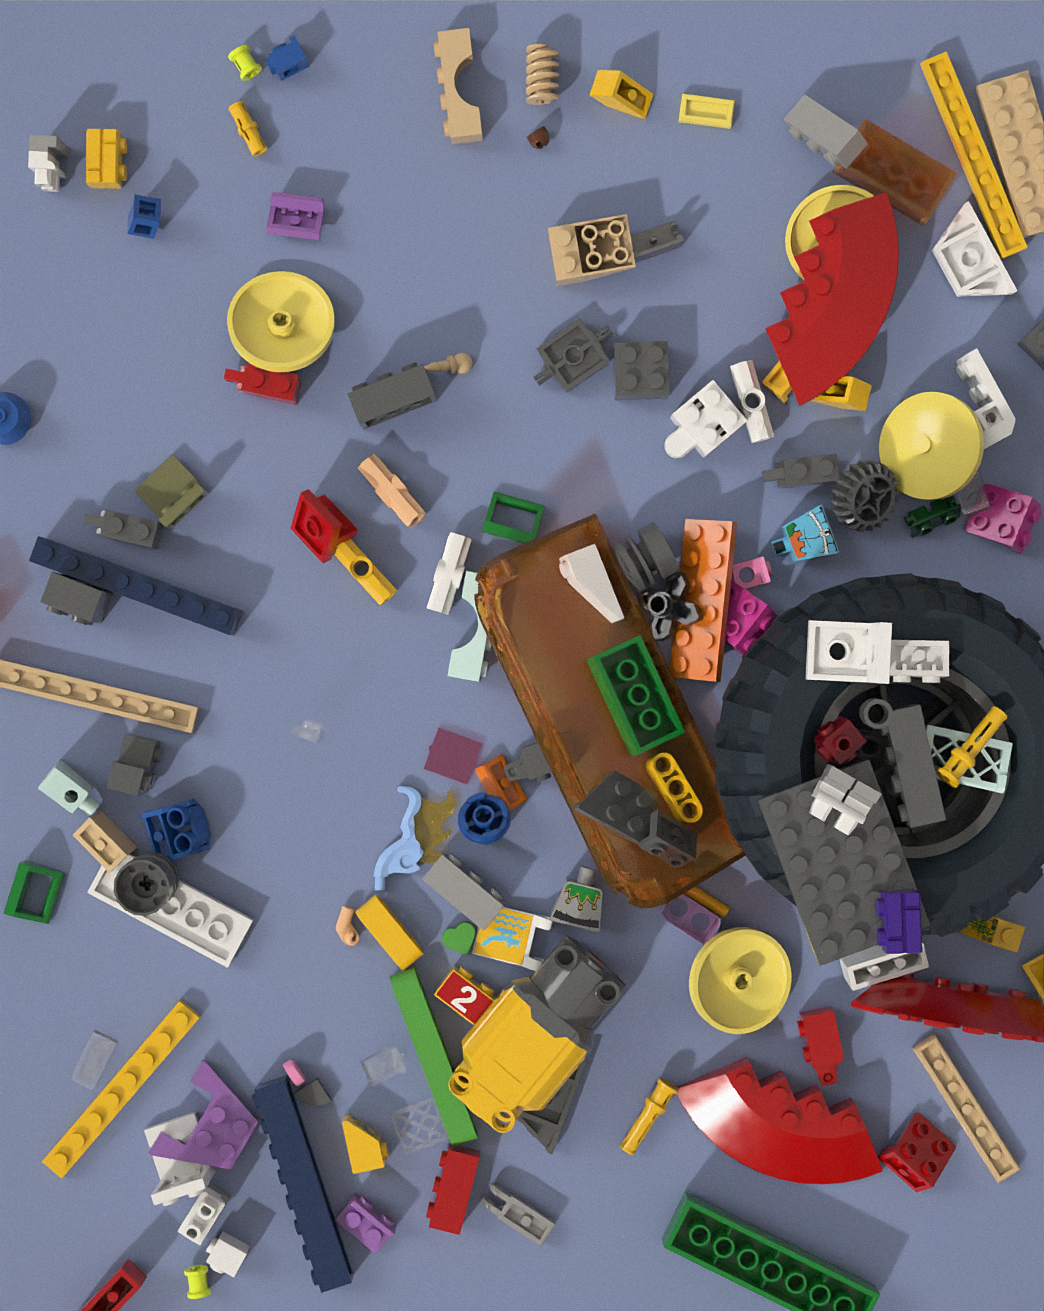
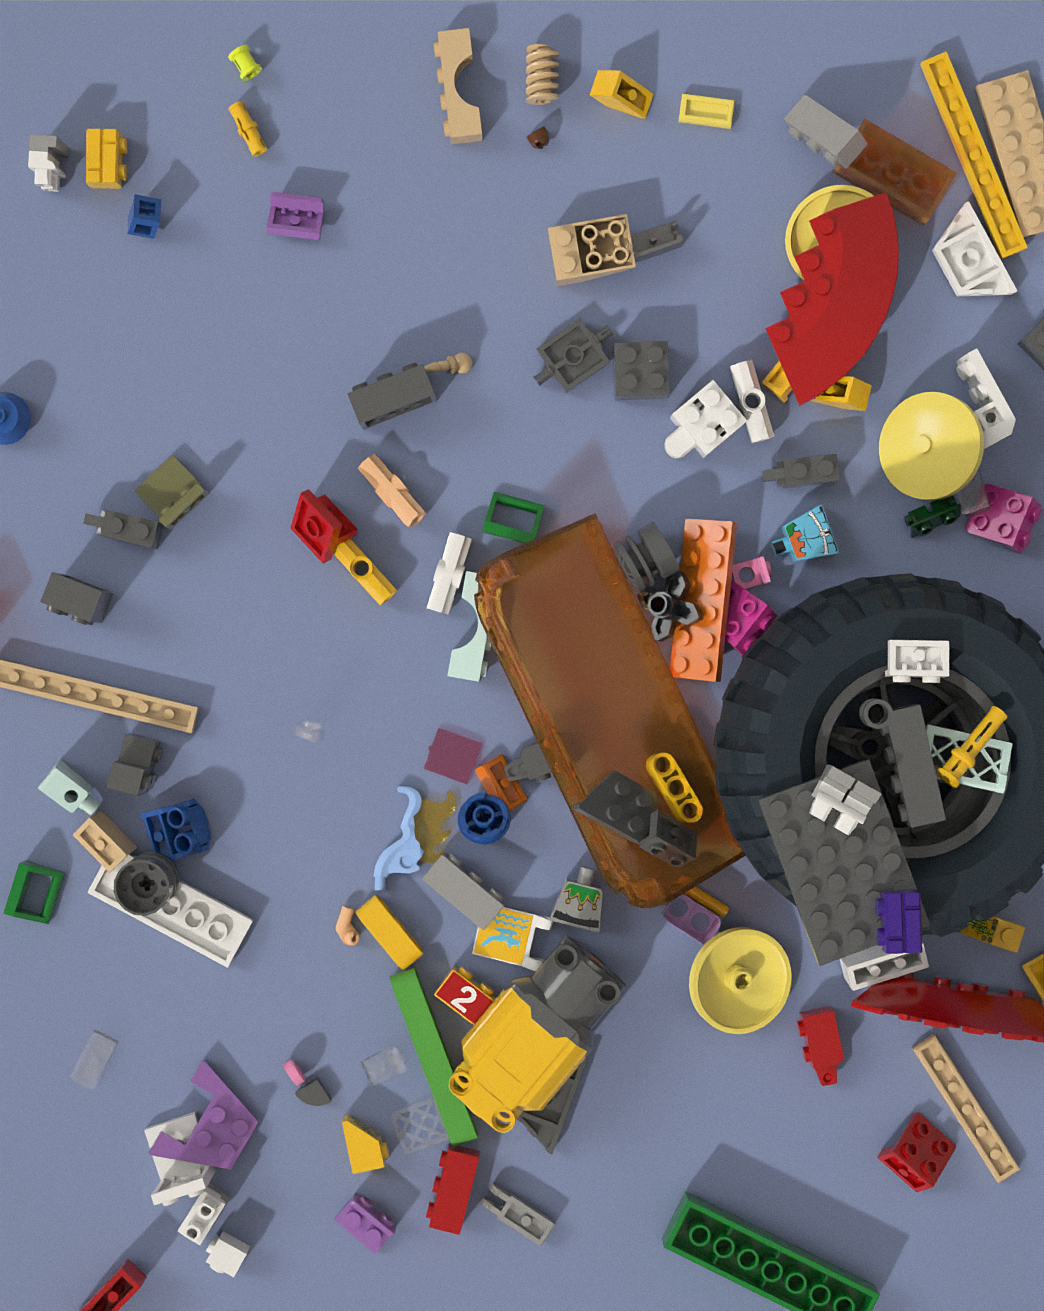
dark blue brick [29,536,243,636] -> none
yellow plate [42,999,201,1179] -> none
neon yellow bush [184,1265,211,1299] -> none
red hinge [224,364,302,405] -> none
light yellow dish [227,271,335,372] -> none
dark blue brick [252,1075,354,1293] -> none
blue brick [265,35,309,81] -> none
bright green tile [442,921,476,955] -> none
white slope [559,544,624,623] -> none
green brick [586,635,685,756] -> none
yellow pin [619,1077,679,1155] -> none
red brick [677,1057,883,1185] -> none
white bracket [806,620,892,684] -> none
dark red brick [813,717,867,765] -> none
dark grey gear [830,460,900,532] -> none

